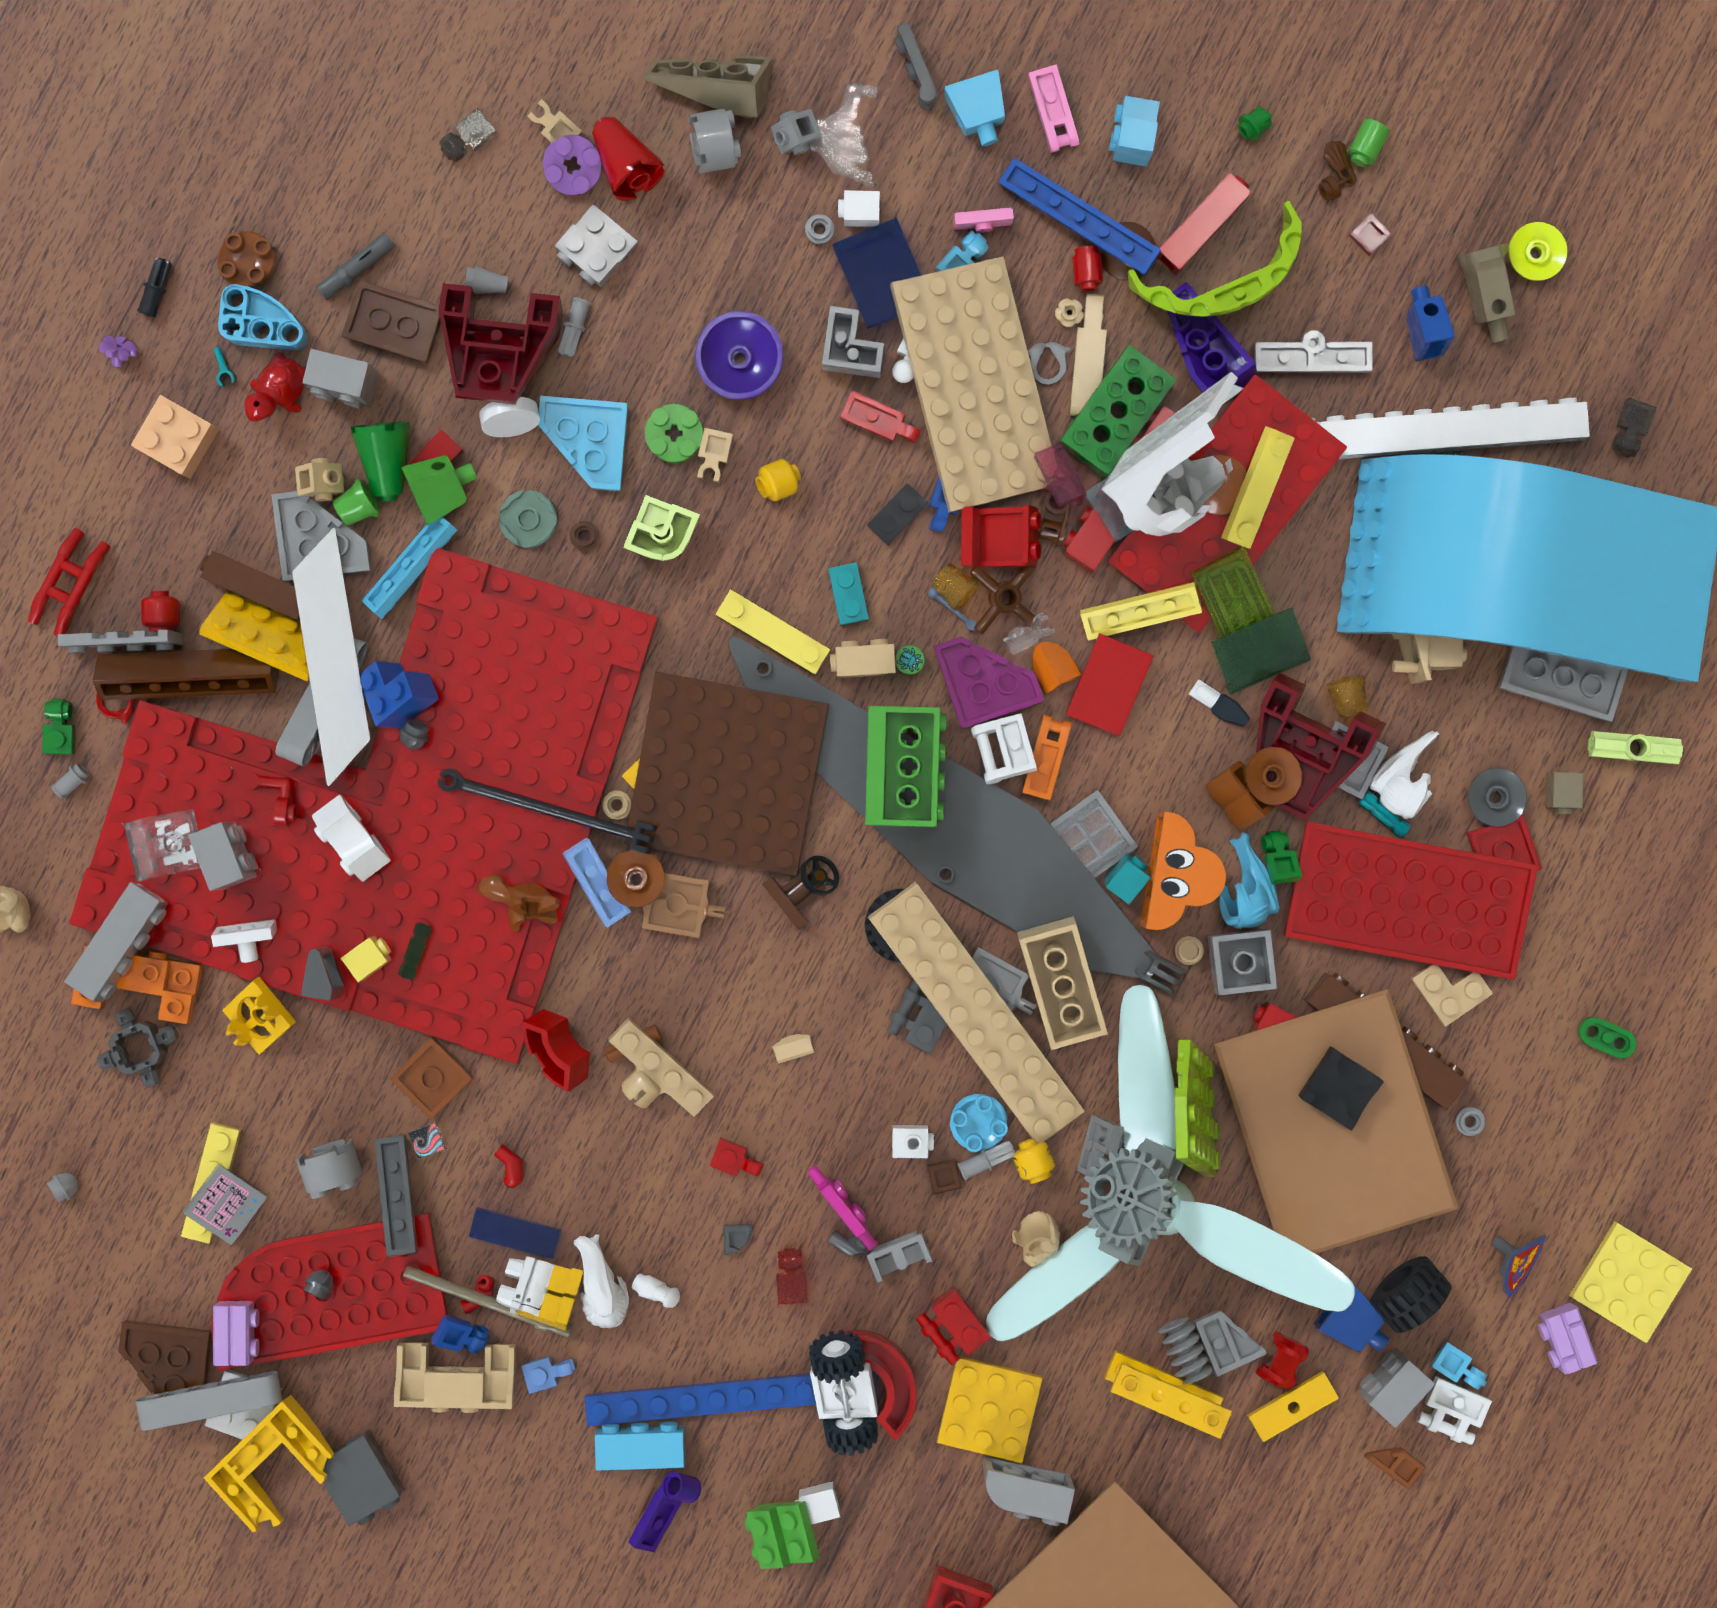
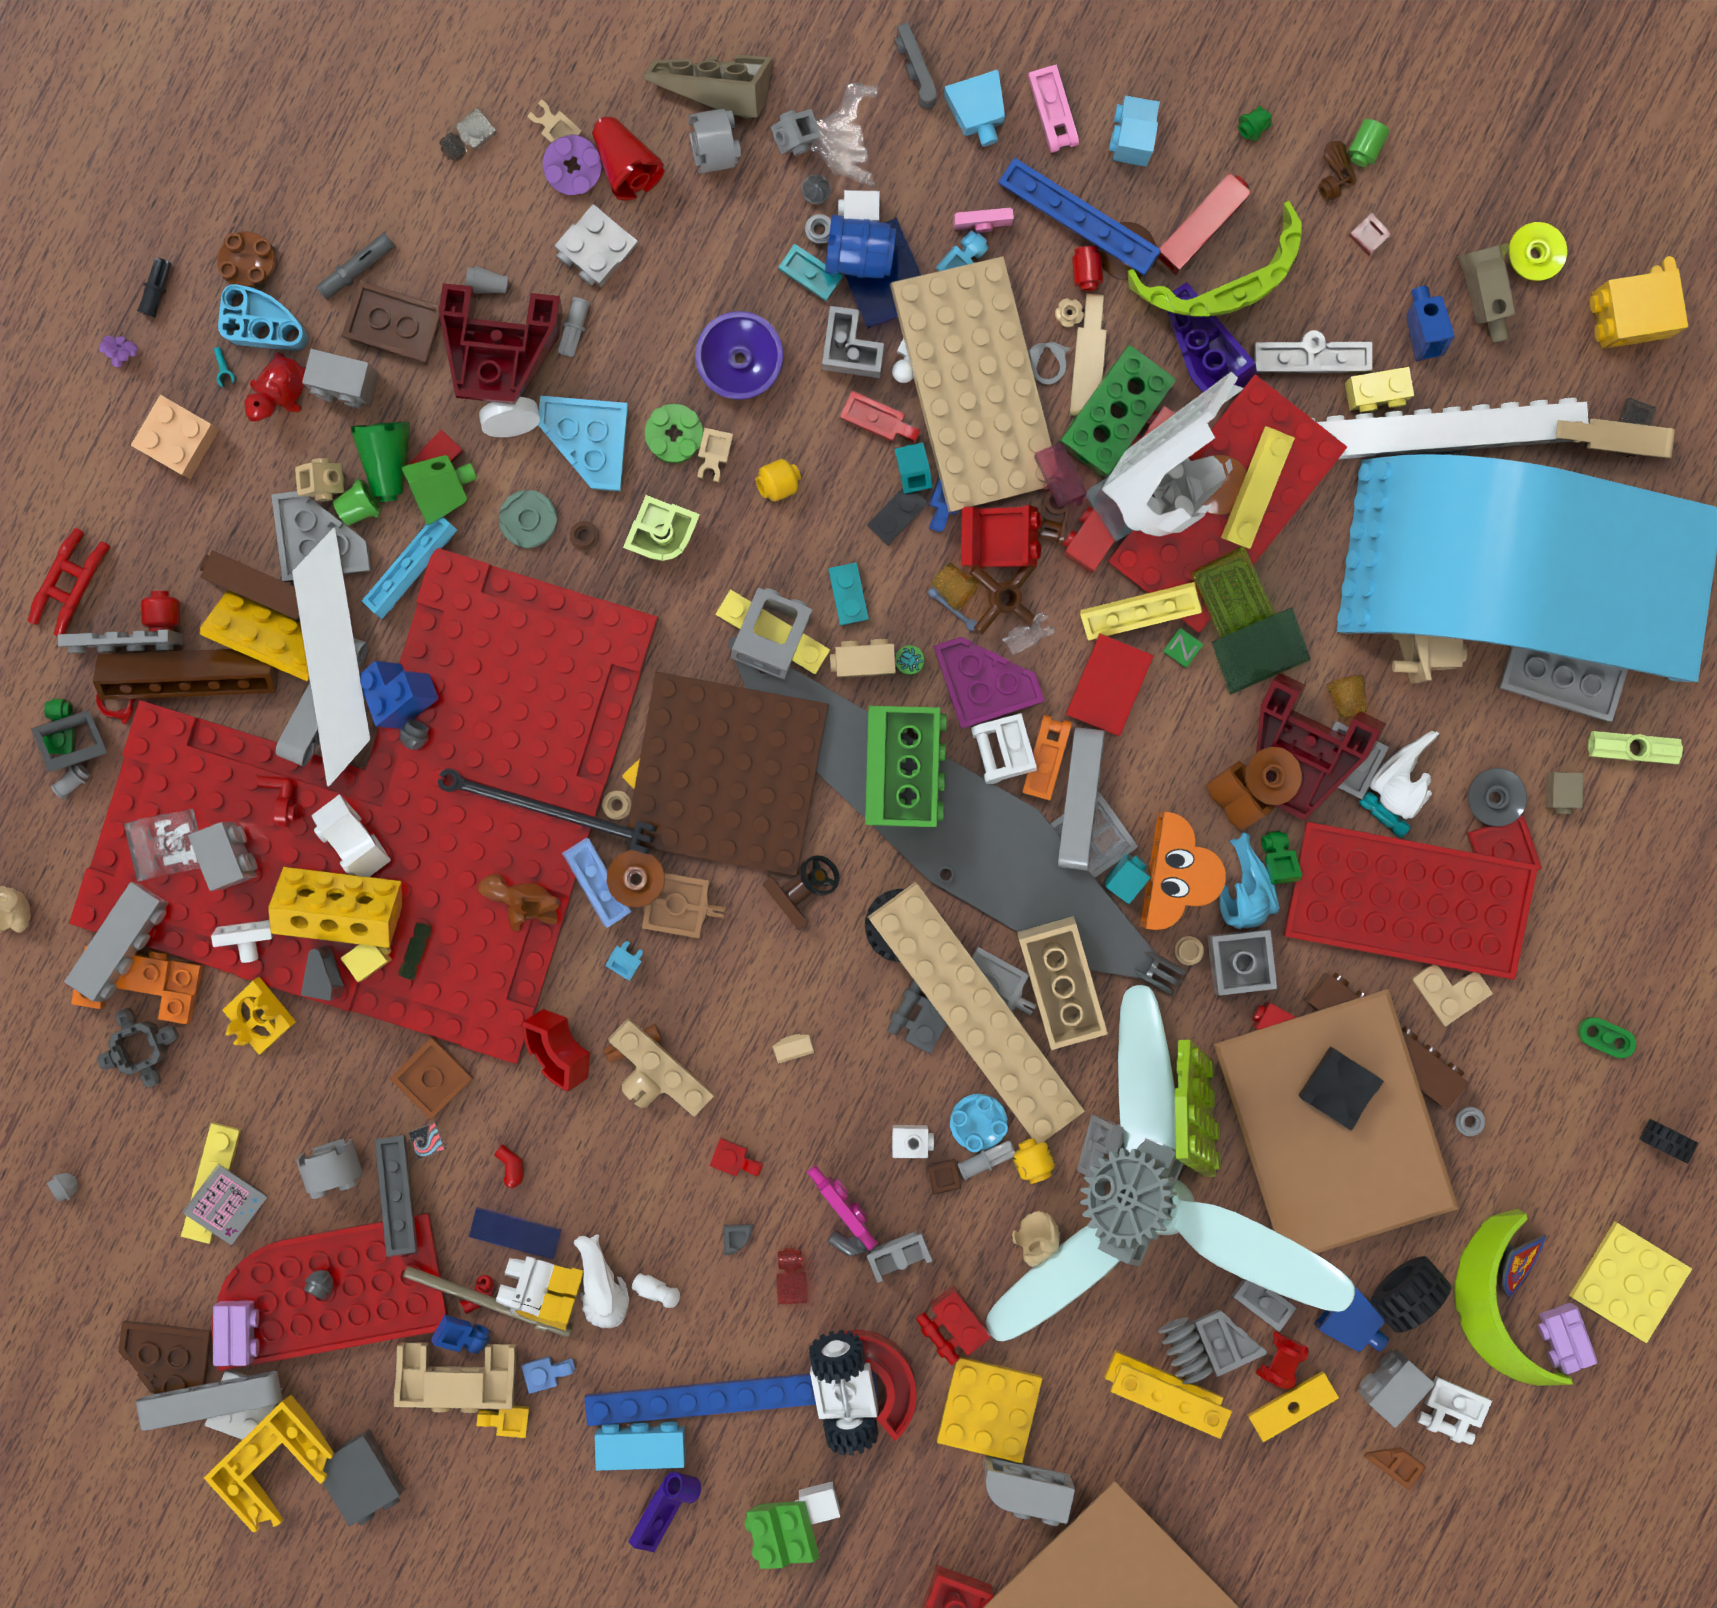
orange brick [1032,641,1081,695] -> none
piece [1188,680,1250,727] -> none
medium azure plate [1430,1341,1488,1390] -> none
none -> dark grey tile [31,710,107,773]
none -> yellow brick [269,867,402,948]
none -> yellow plate [476,1405,529,1438]
none -> medium azure tile [605,941,643,981]
none -> light grey window [730,588,812,680]
none -> teal plate [778,243,843,302]
none -> dark grey plate [802,174,831,204]
none -> blue piece [825,215,896,278]
none -> teal brick [895,443,933,494]
none -> light grey beam [1058,727,1105,871]
none -> green tile [1162,628,1204,669]
none -> light grey plate [1231,1279,1297,1332]
none -> light yellow brick [1345,367,1414,413]
none -> lime windscreen [1454,1209,1573,1386]
none -> tan piece [1556,419,1675,459]
none -> yellow container [1590,256,1688,349]
none -> black tyre [1639,1119,1699,1164]

